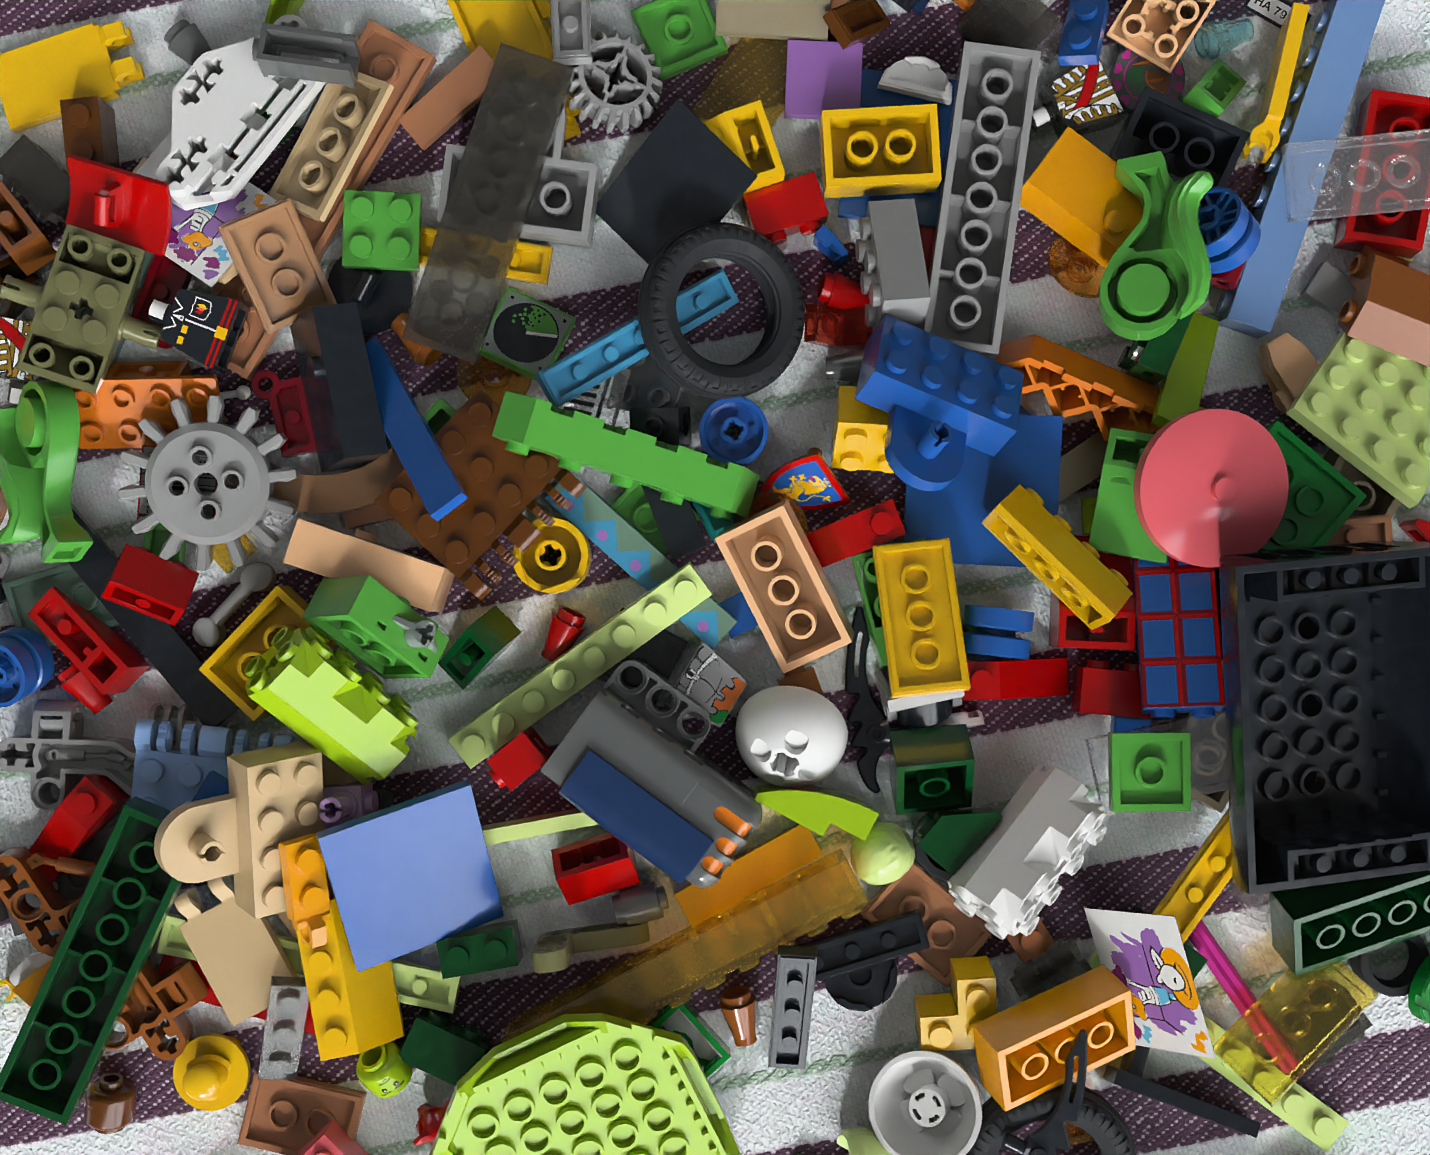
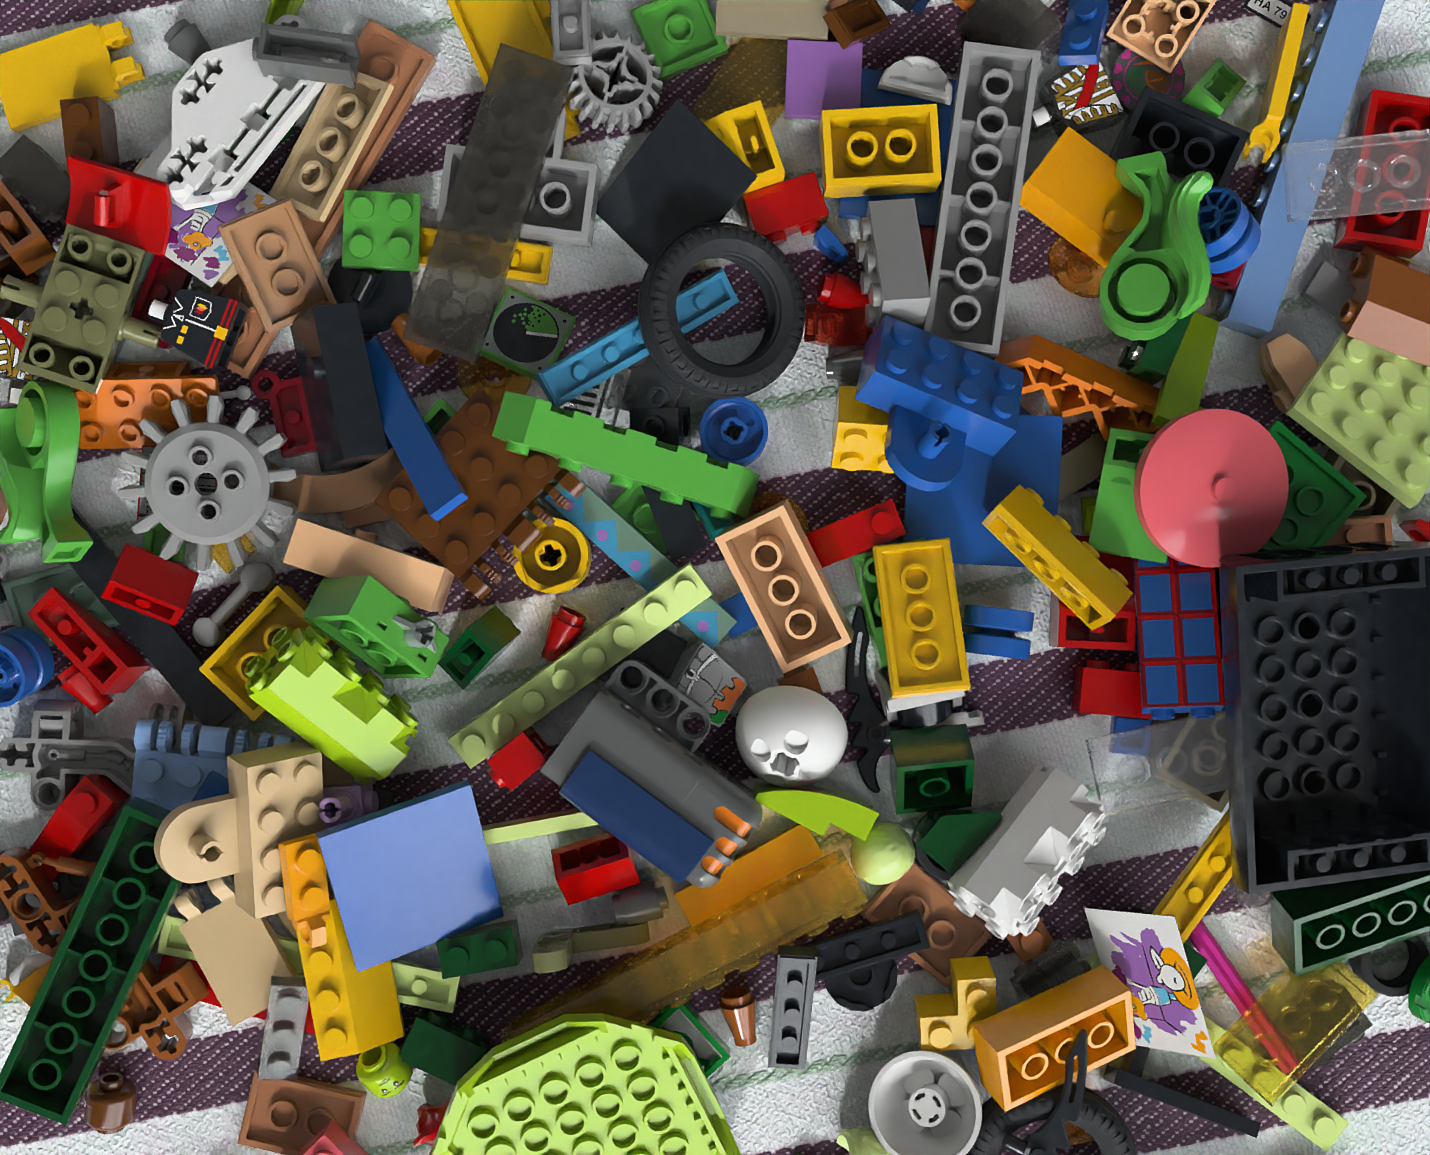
yellow plate [173,1033,250,1111] -> none
nougat tile [399,44,507,151] -> none
shield [757,448,851,510] -> none
red slope [962,658,1069,701] -> none
bright green plate [1108,731,1191,812] -> none
clear light blue cone [1194,18,1254,60] -> none

